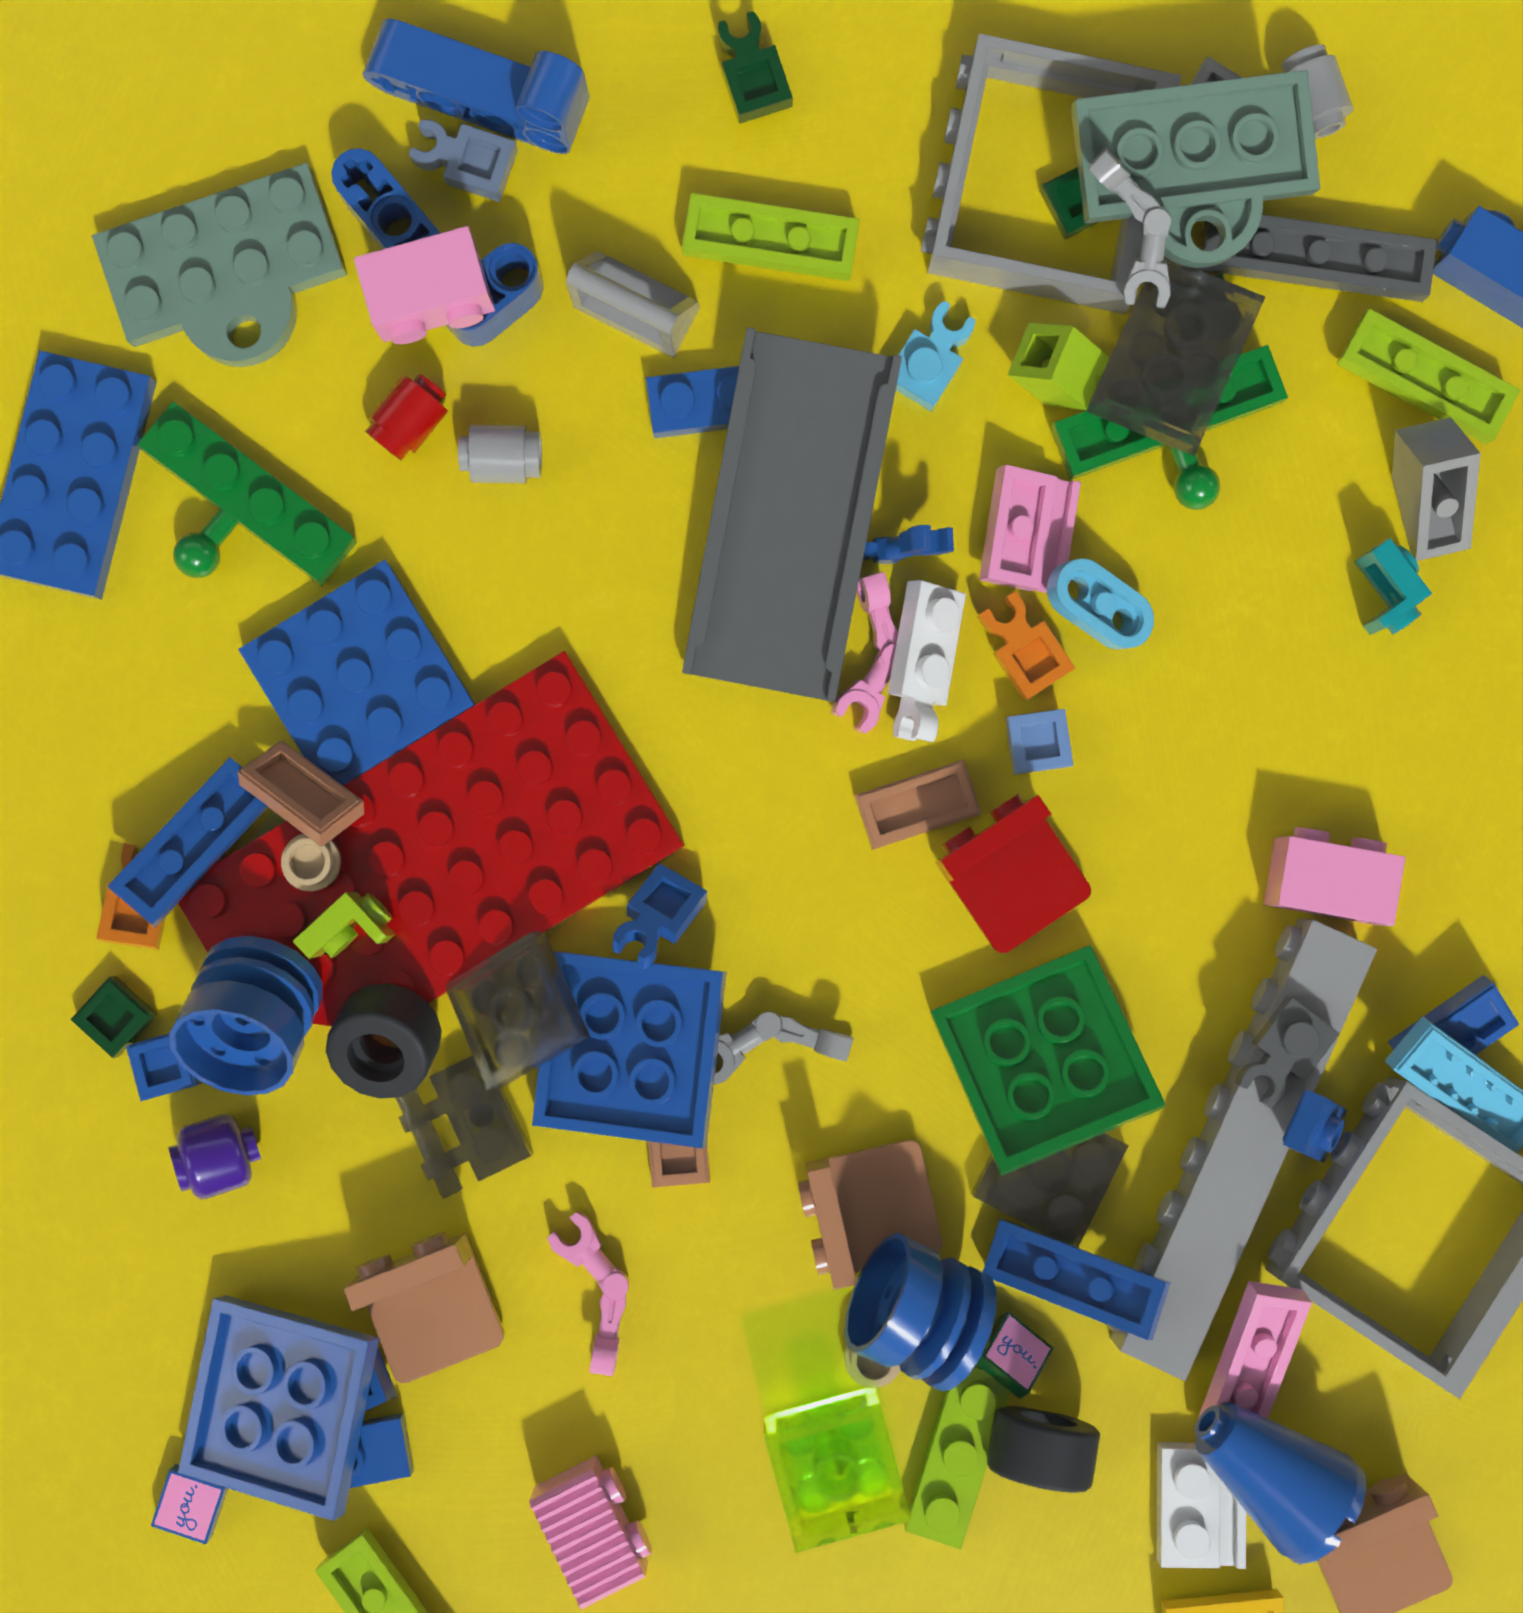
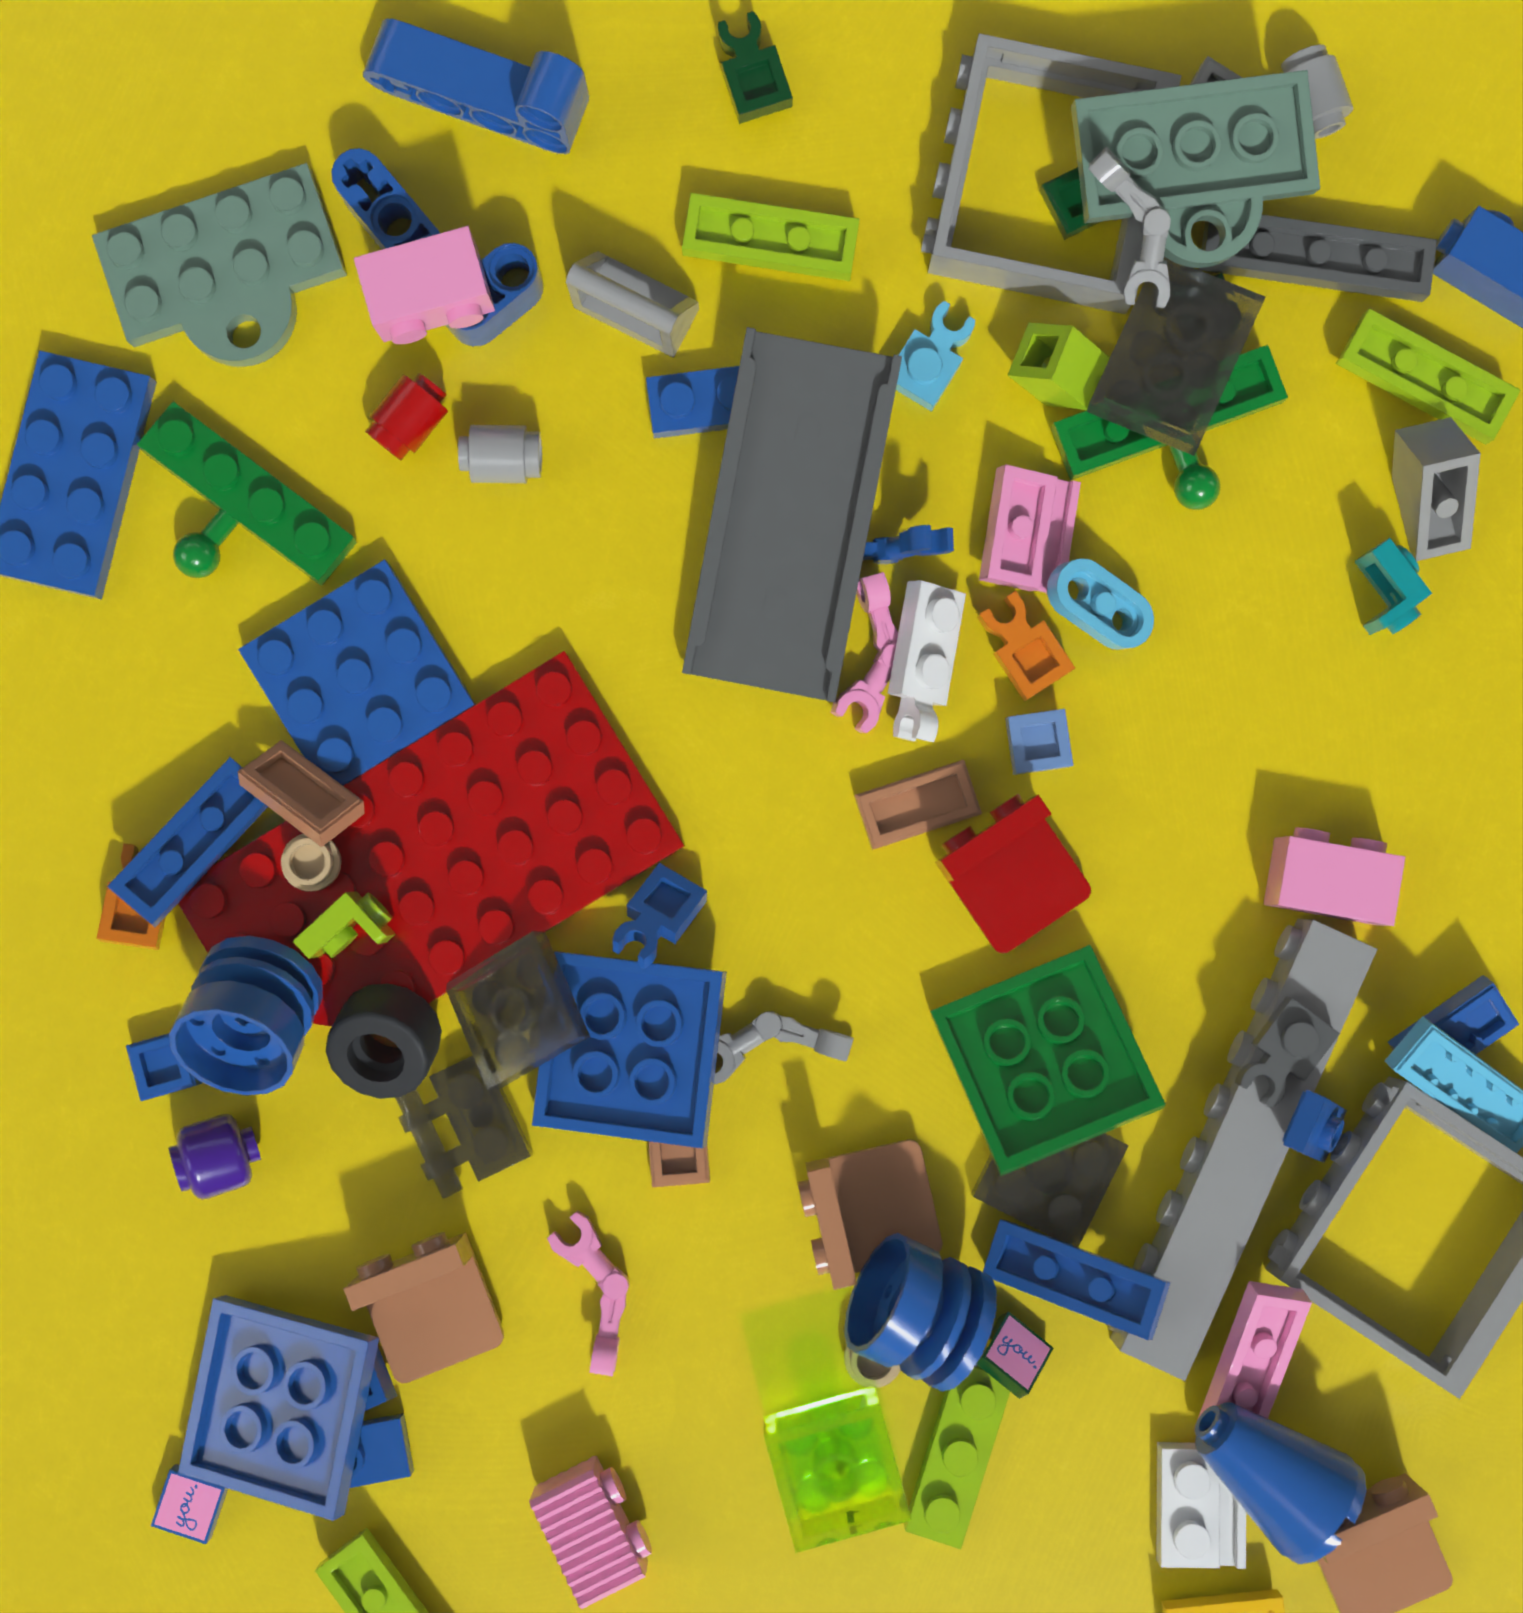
dark green tile [70,976,158,1058] -> none
sand blue plate [409,120,518,202] -> none
black tyre [987,1406,1100,1493] -> none

